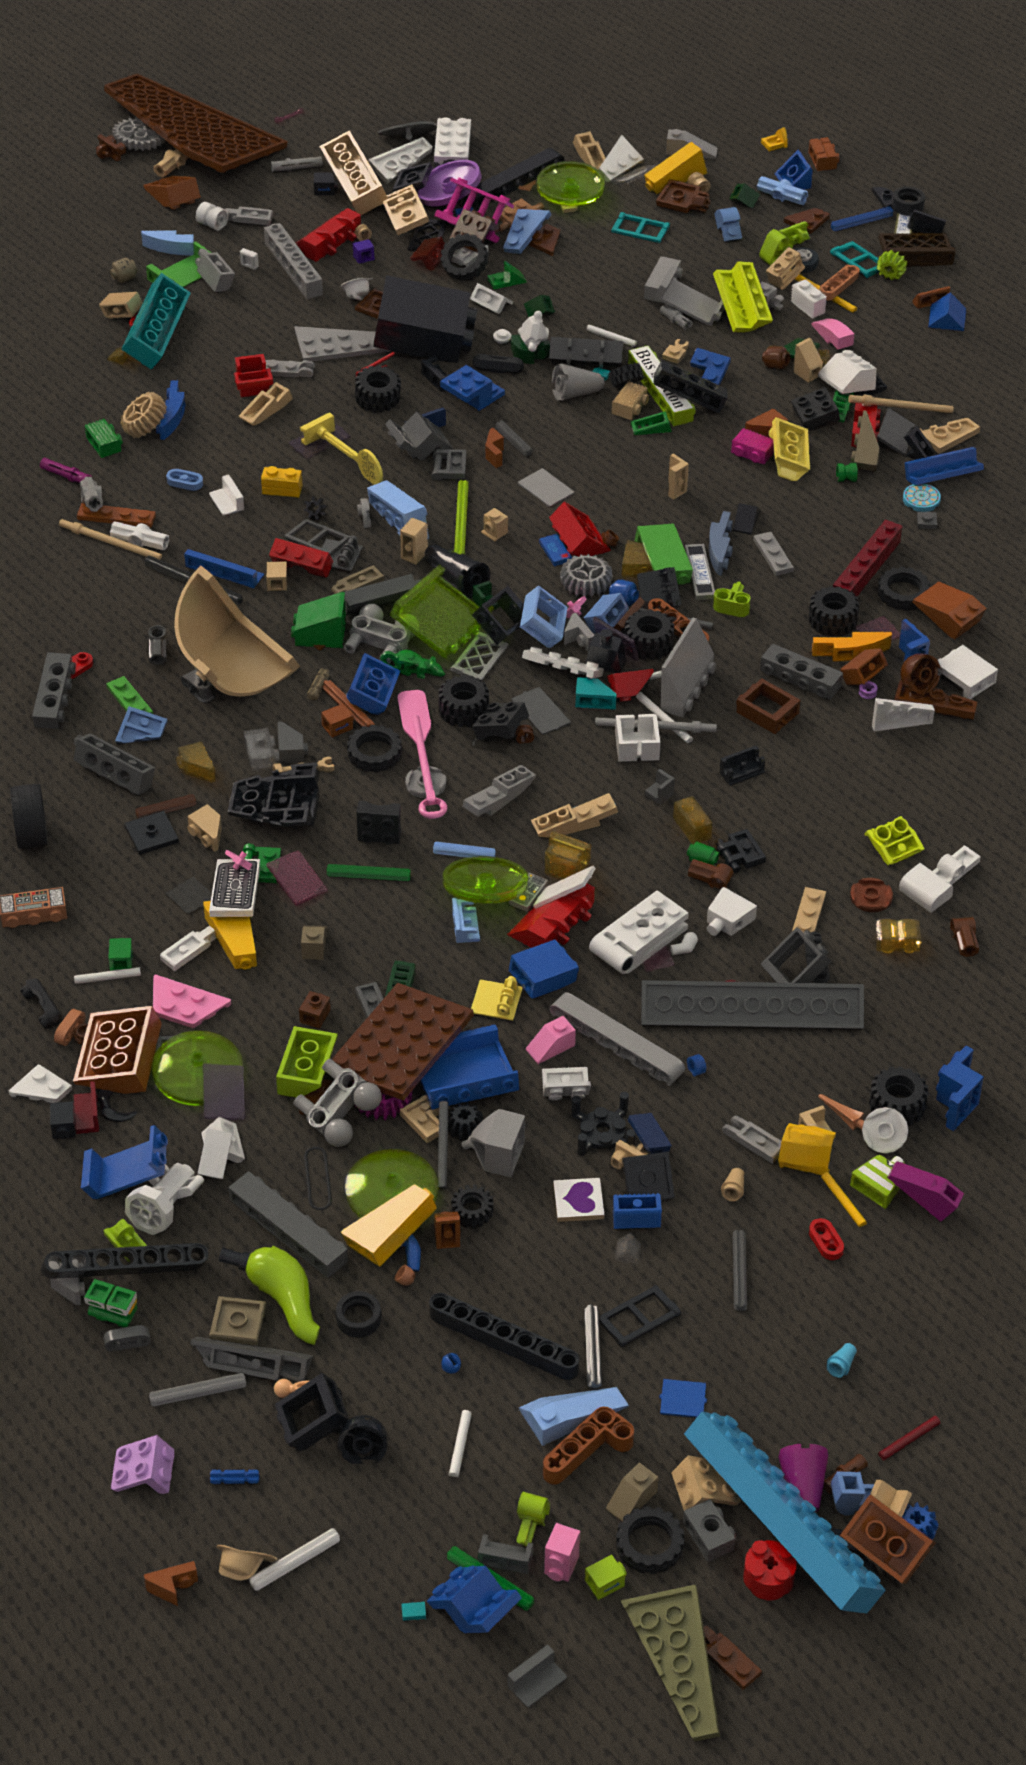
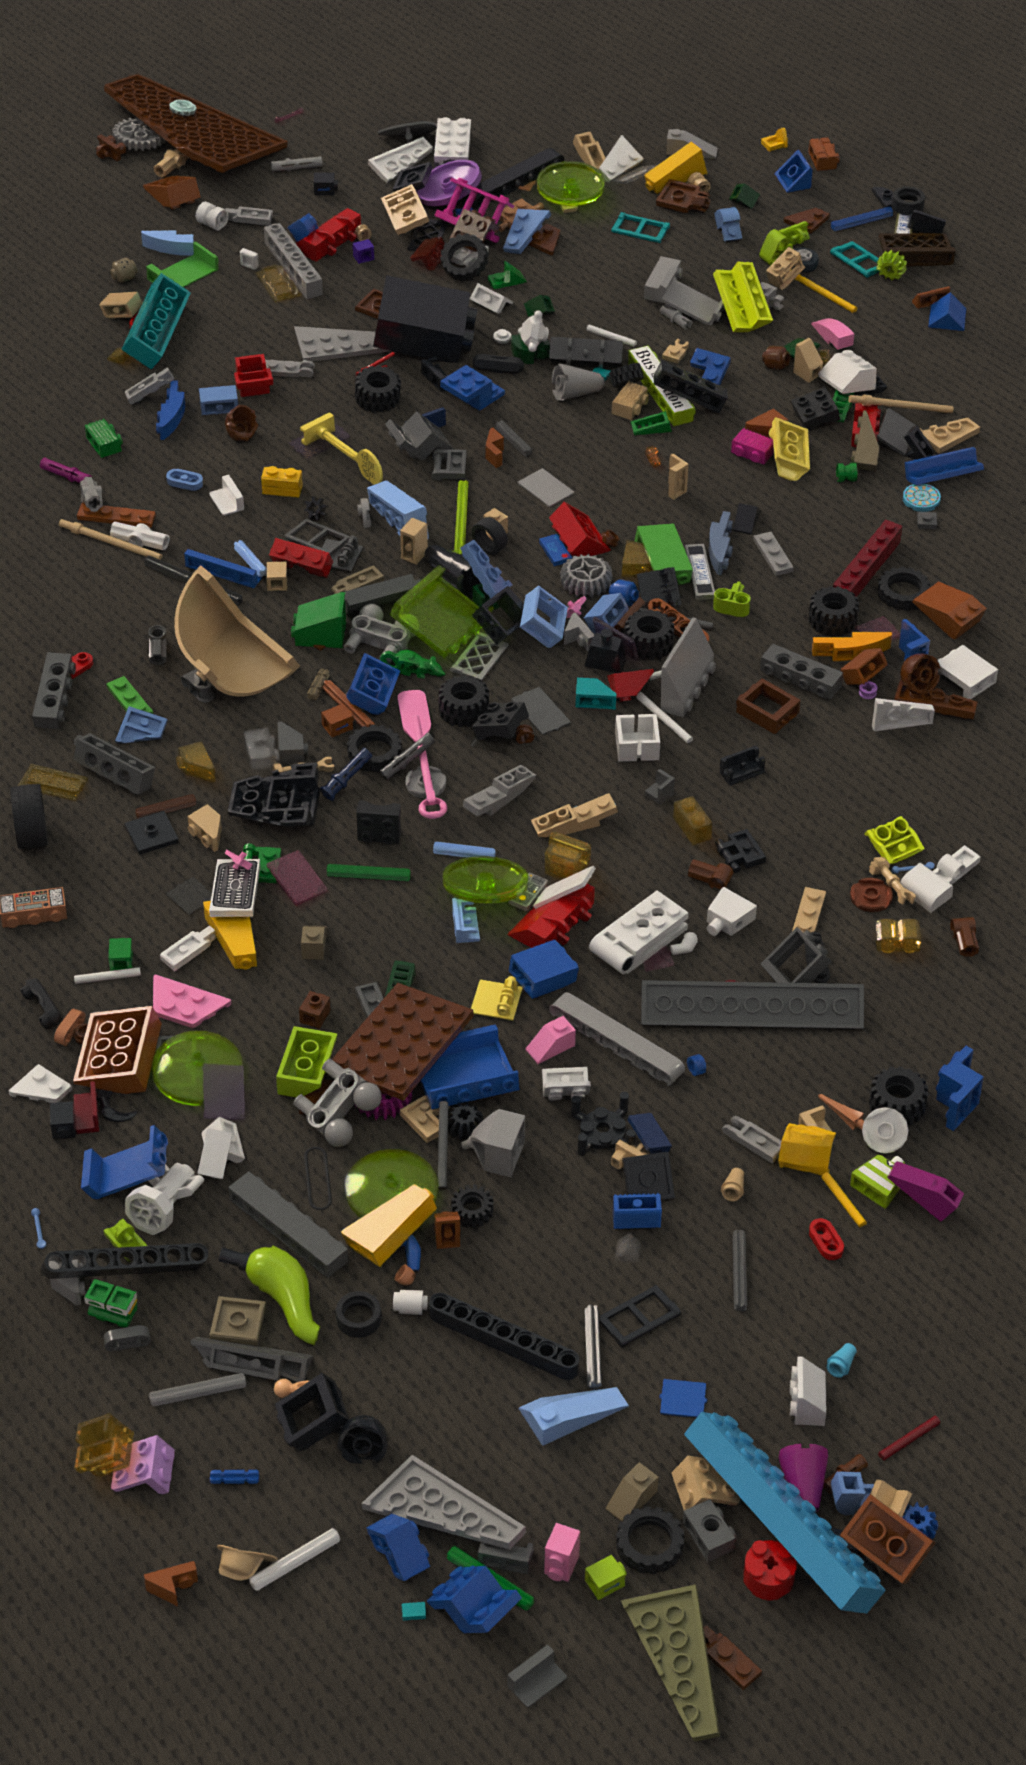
tan gear [120,392,167,438] -> none
light grey hinge [195,248,235,292] -> none
tan slope [239,382,293,426] -> none
tan brick [320,131,388,215] -> none
white piece [341,278,373,301] -> none
blue hinge [441,1353,461,1373] -> none
white bar [449,1410,472,1477] -> none
lime beam [516,1492,550,1546] -> none
white wing [522,647,604,679] -> none
dark orange beam [543,1406,634,1484] -> none
tile [553,1178,604,1222] -> none
light grey bar [595,717,717,733] -> none
green brick [687,841,720,866] -> none
light blue piece [757,176,808,205] -> none
white brick [791,280,827,319] -> none
nougat beam [819,265,860,301] -> none
none -> clear yellow piece [18,764,88,801]
none -> medium blue hinge [31,1208,46,1249]
none -> clear yellow plate [74,1413,134,1476]
none -> light grey hinge [125,368,174,405]
none -> light aqua gear [169,100,196,116]
none -> medium blue brick [199,385,238,415]
none -> reddish brown hair [225,405,258,442]
none -> light blue axle [234,540,267,577]
none -> clear yellow piece [256,265,301,303]
none -> blue piece [287,213,319,242]
none -> dark blue pin [319,748,373,801]
none -> light grey wing [362,1455,526,1550]
none -> blue brick [366,1514,430,1581]
none -> dark grey pin [380,732,436,780]
none -> white brick [393,1290,428,1315]
none -> medium blue wing [460,540,512,599]
none -> black tyre [471,517,508,556]
none -> clear orange arm [645,446,662,468]
none -> white slope [790,1357,826,1426]
none -> tan piece [869,857,916,904]
none -> medium blue hinge [891,862,935,874]

